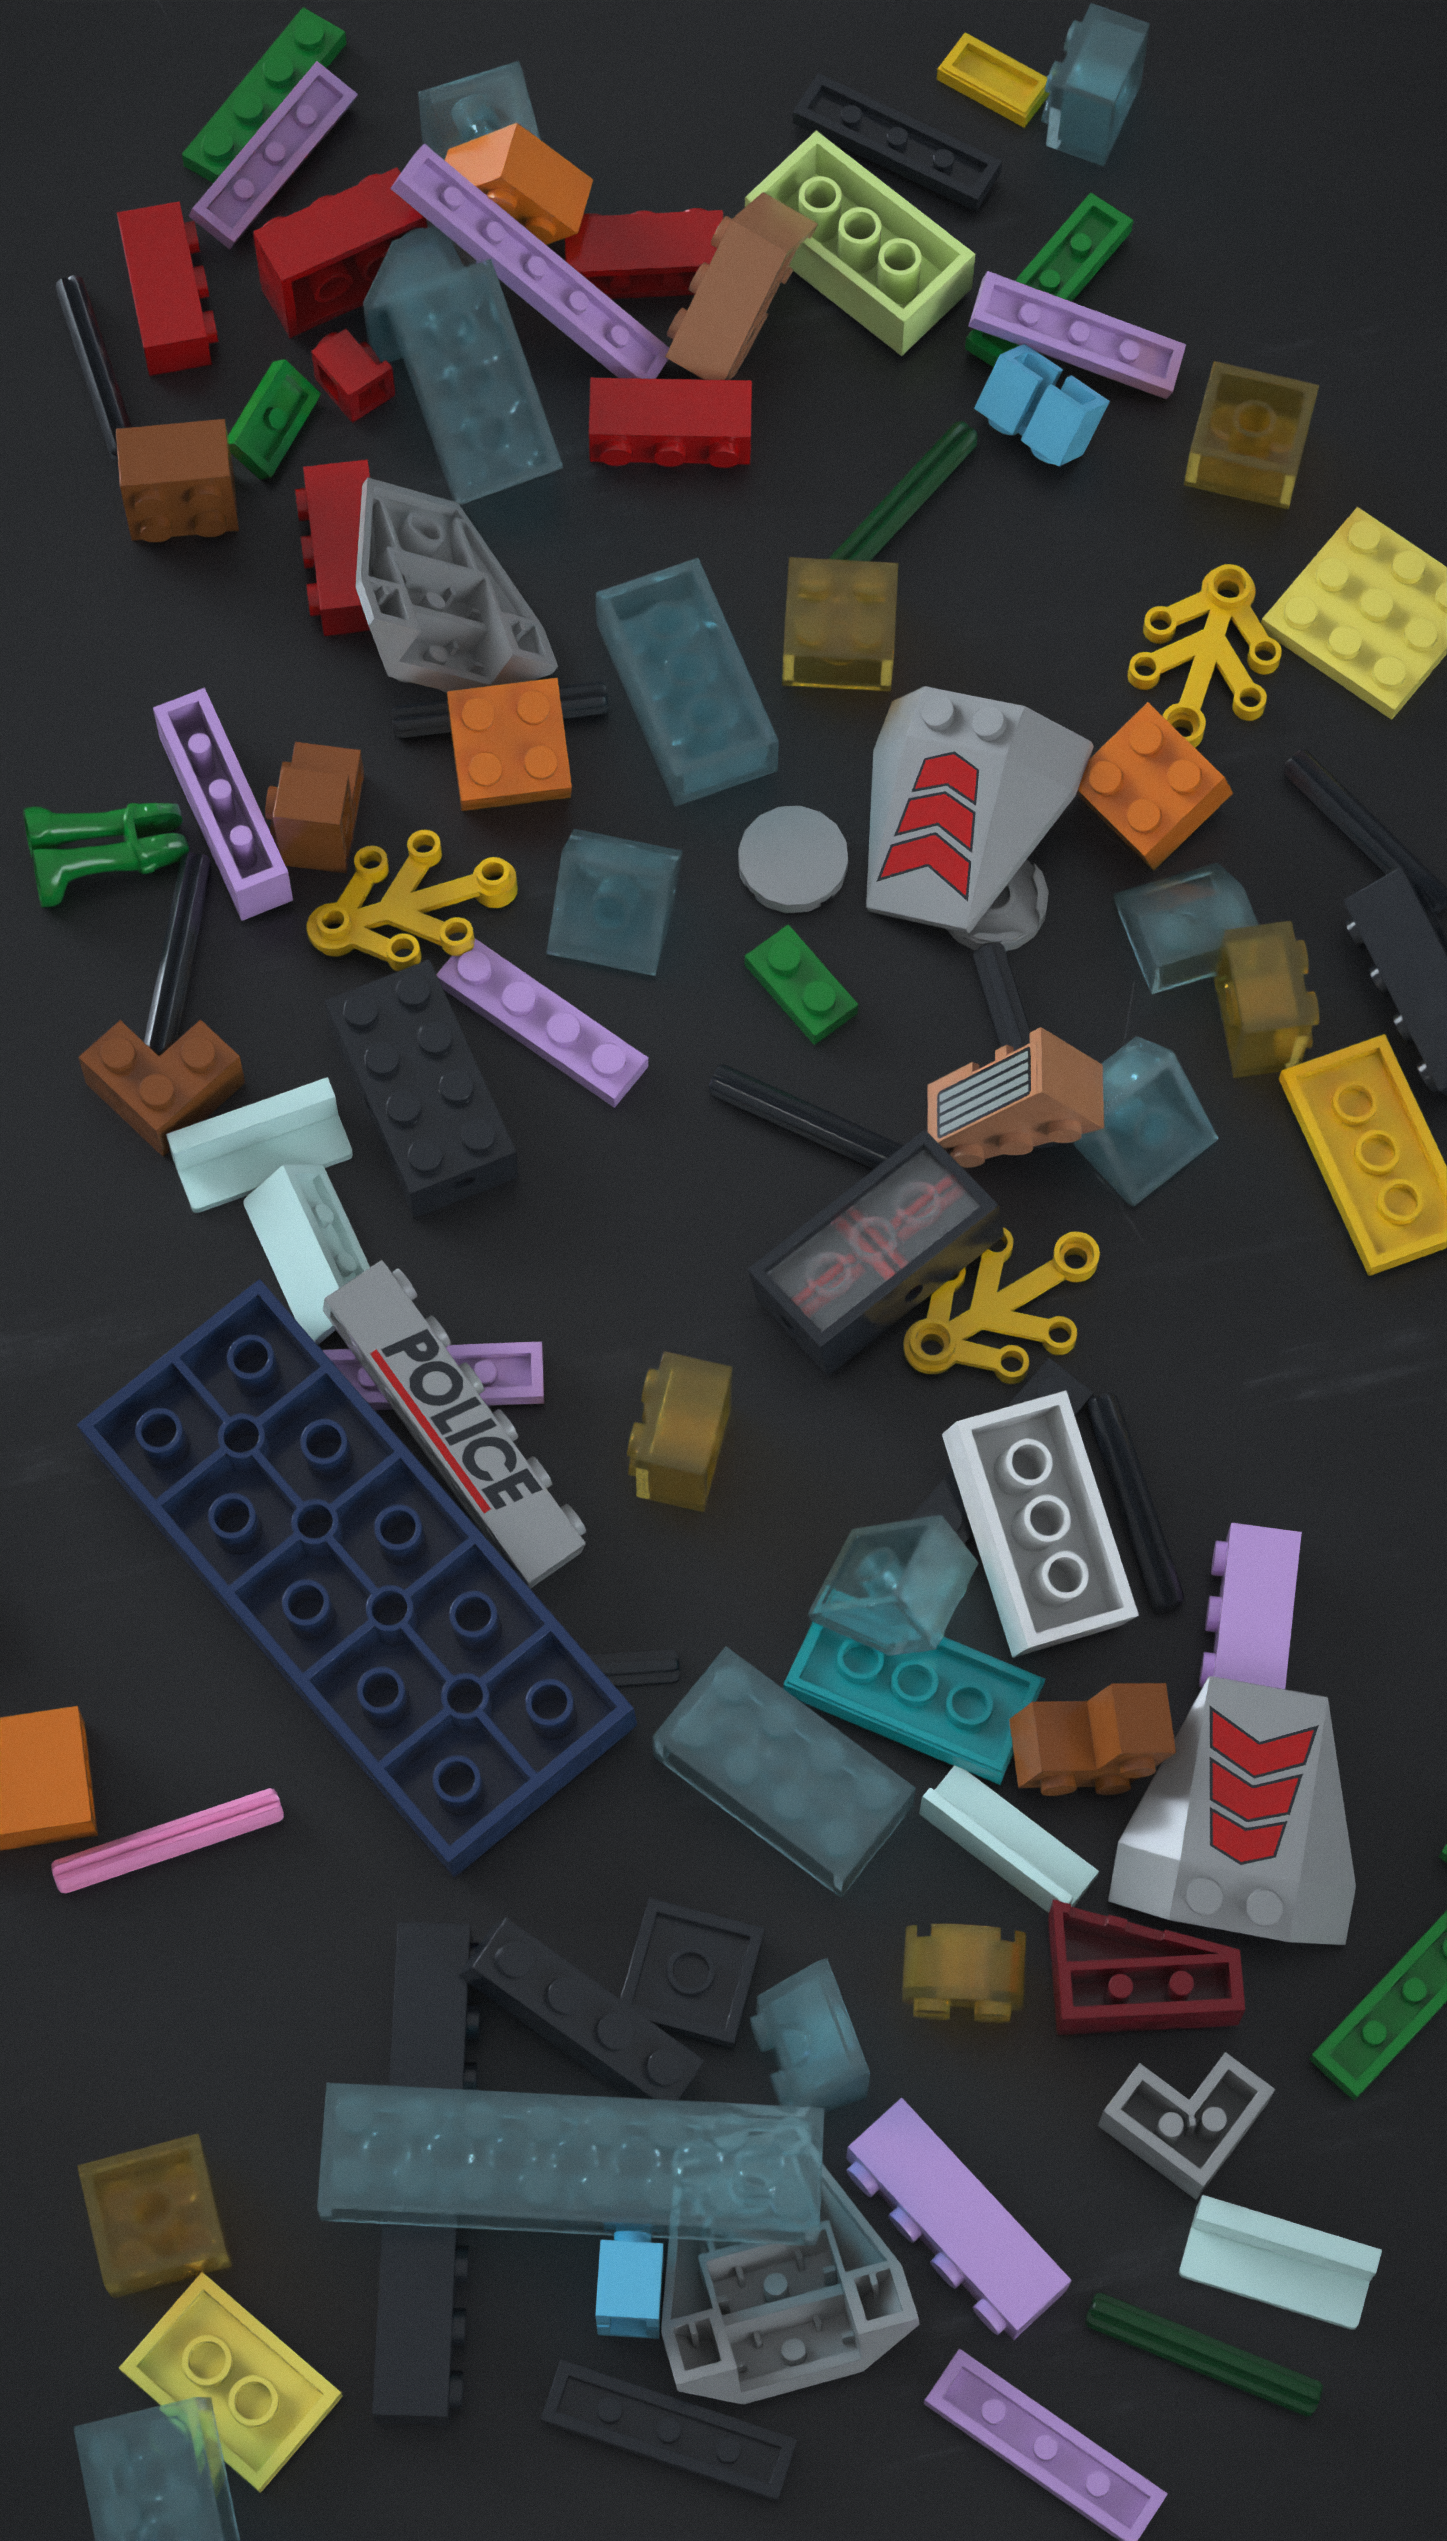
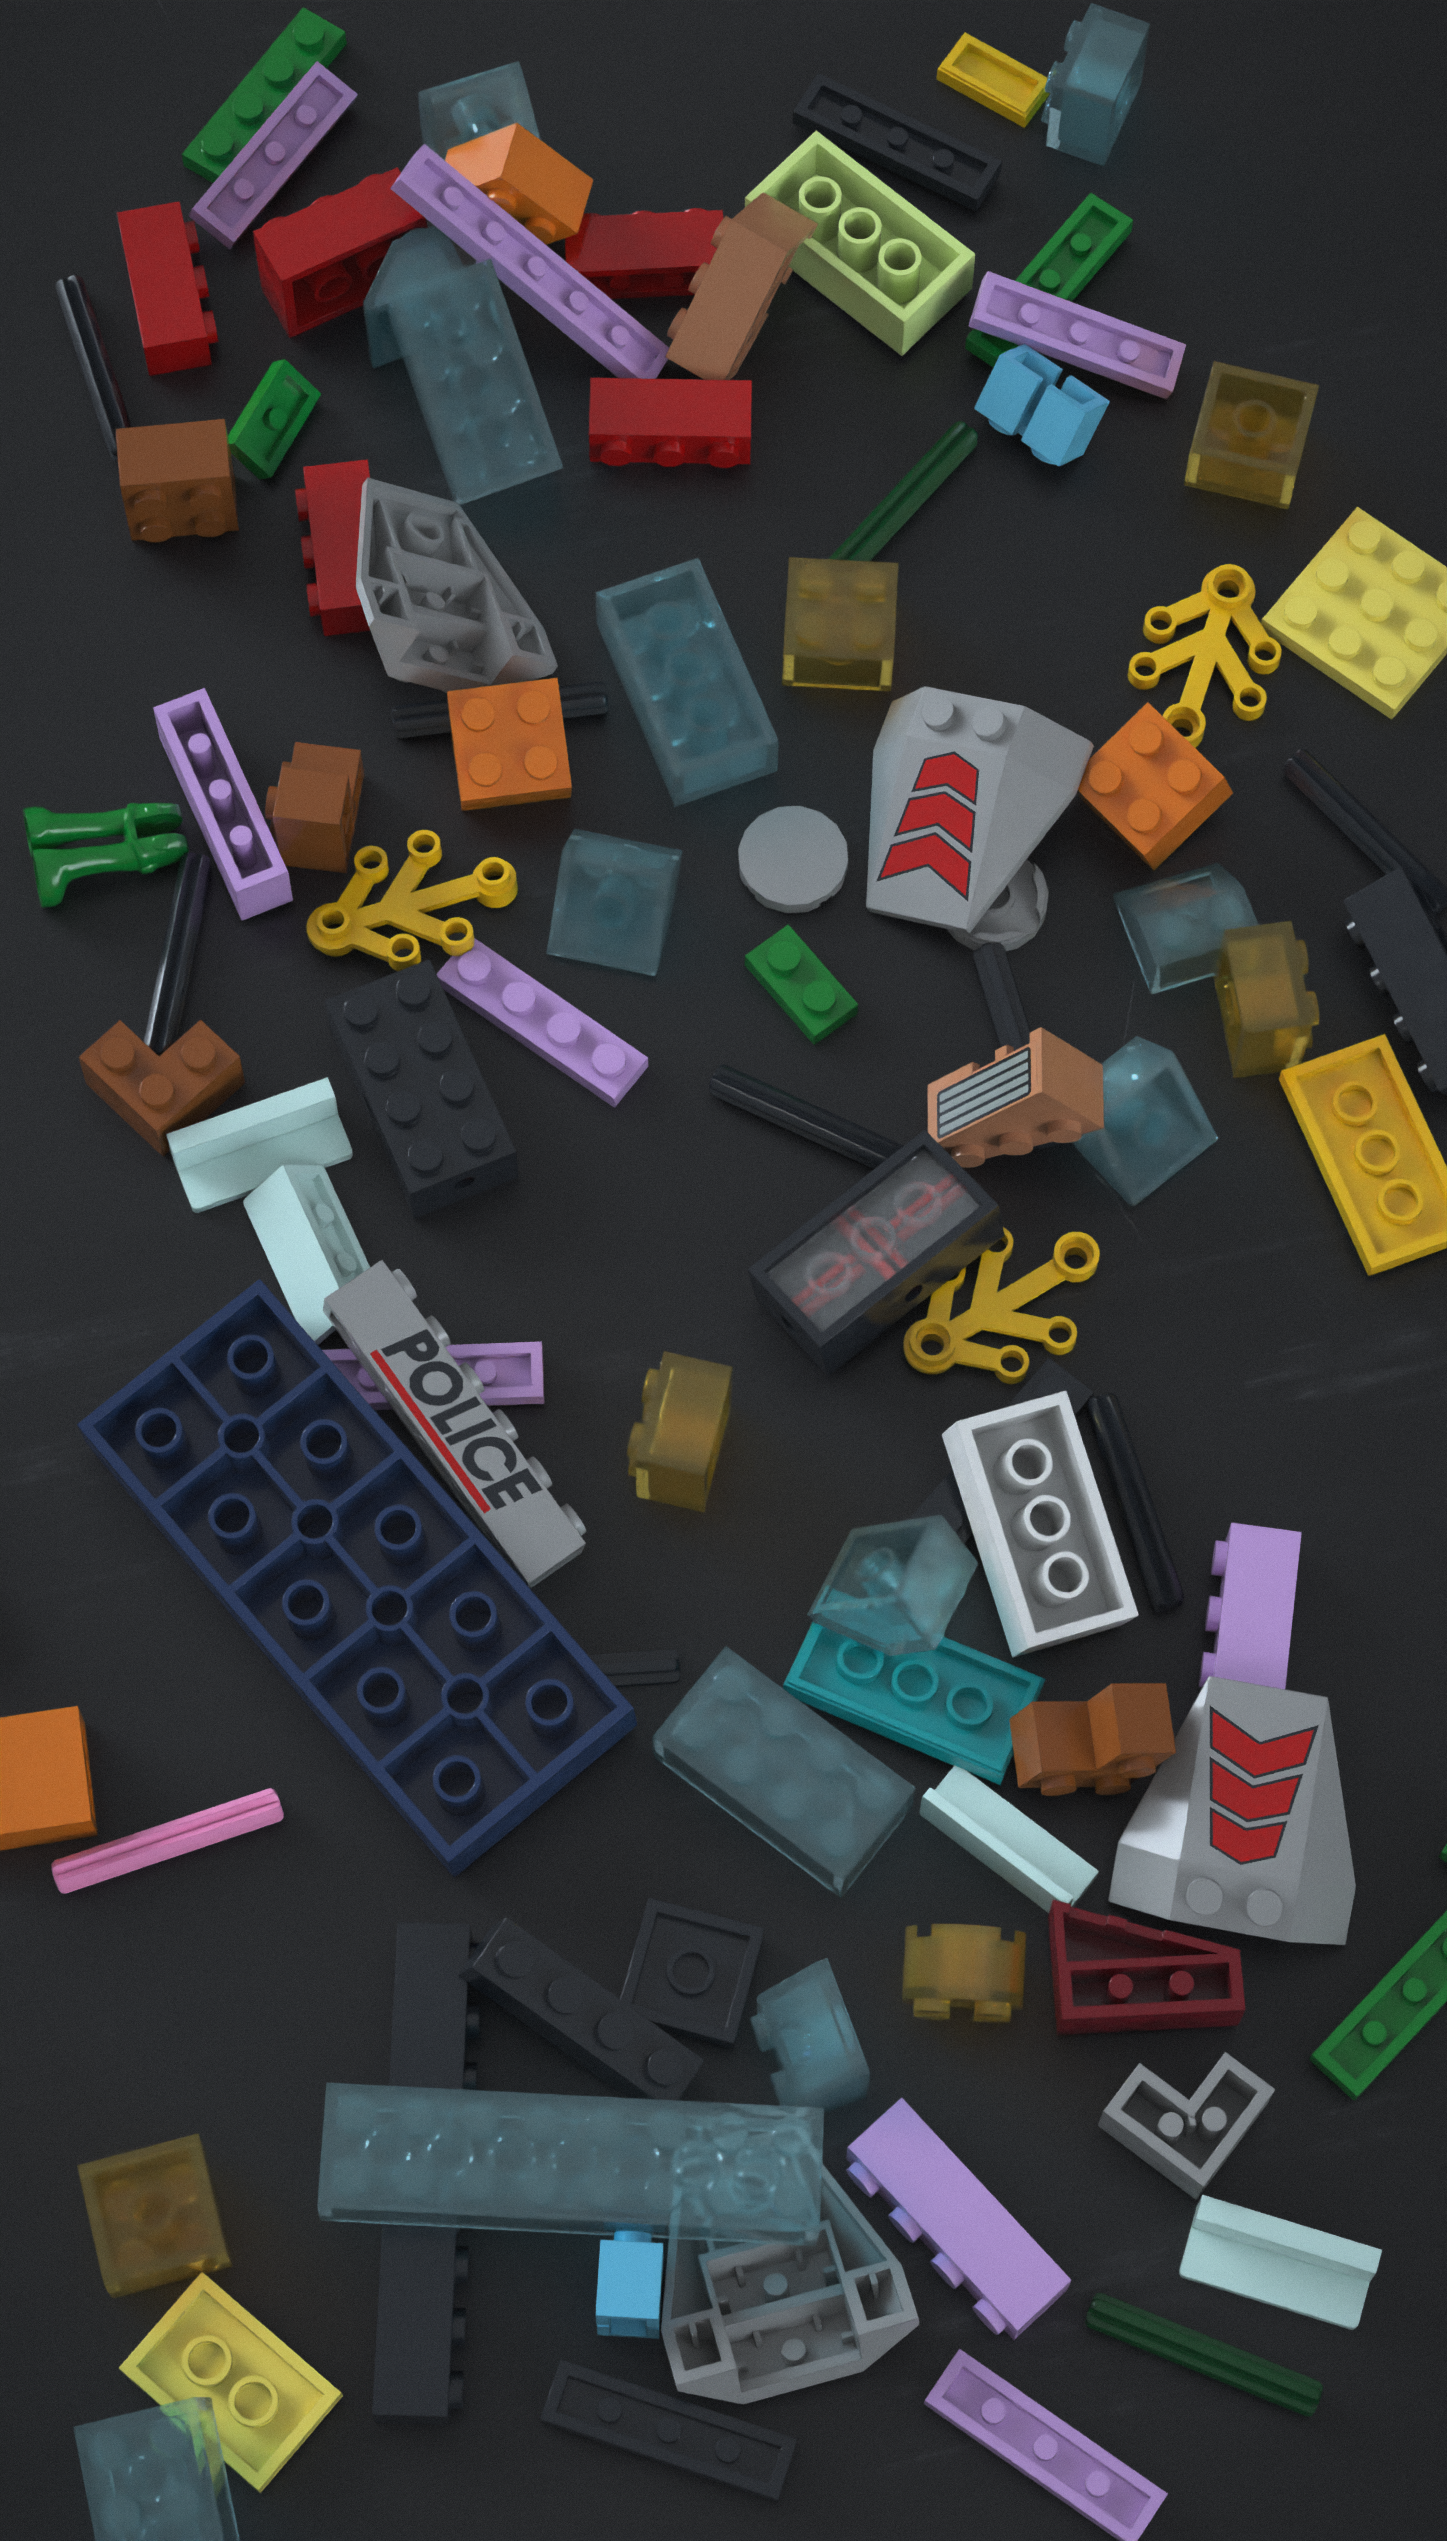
red brick [311,328,395,423] -> none

